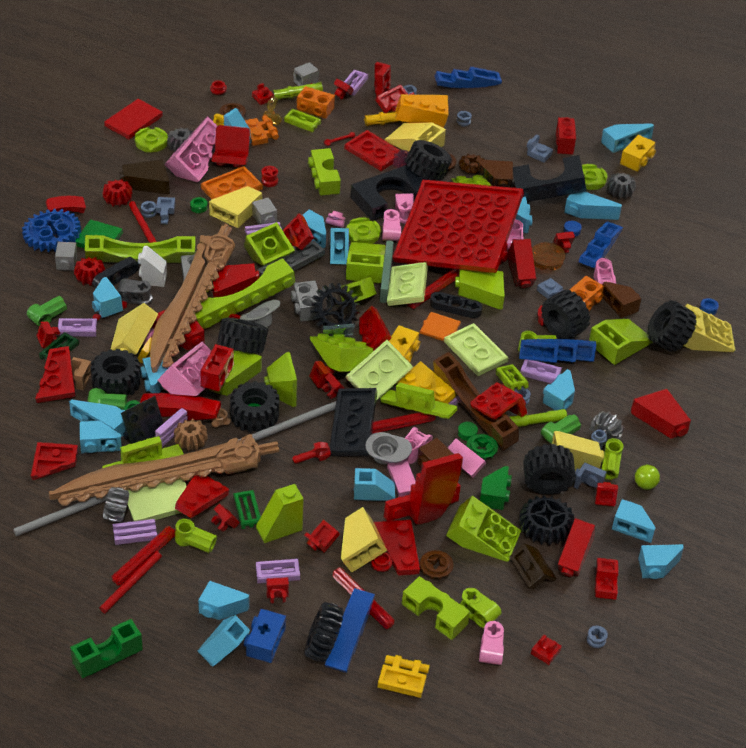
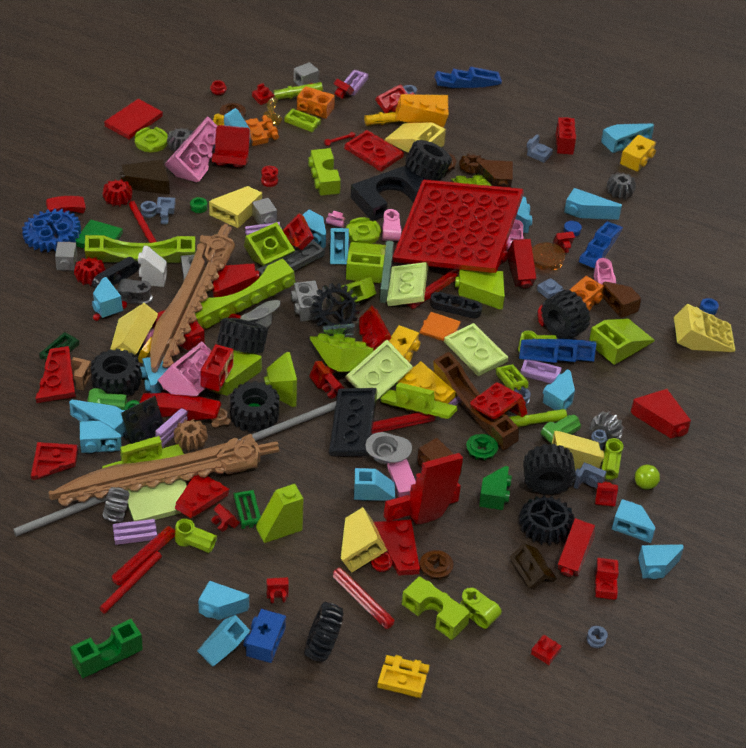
bright green piece [27,296,67,326] -> none
red tile [37,322,60,348] -> none
lavender tile [58,318,97,336] -> none
orange tile [201,166,263,199] -> none
lavender tile [256,559,300,583] -> none
red bar [293,442,331,464] -> none
red bracket [304,519,340,553] -> none
blue slope [325,588,375,673] -> none
red bracket [375,62,391,96] -> none
clear pink gear [393,150,409,168] -> none
bright pink piece [395,194,413,224] -> none
bright pink piece [405,427,433,464] -> none
lime slope [446,496,521,562] -> none
bright pink tile [448,439,486,478] -> none
sand blue bush [456,111,472,126] -> none
green tile [458,422,478,441] -> none
bright pink piece [479,621,504,665] -> none
black arch [513,155,587,202] -> none
lime tile [582,164,608,190] -> none
black tyre [647,300,697,352] -> none

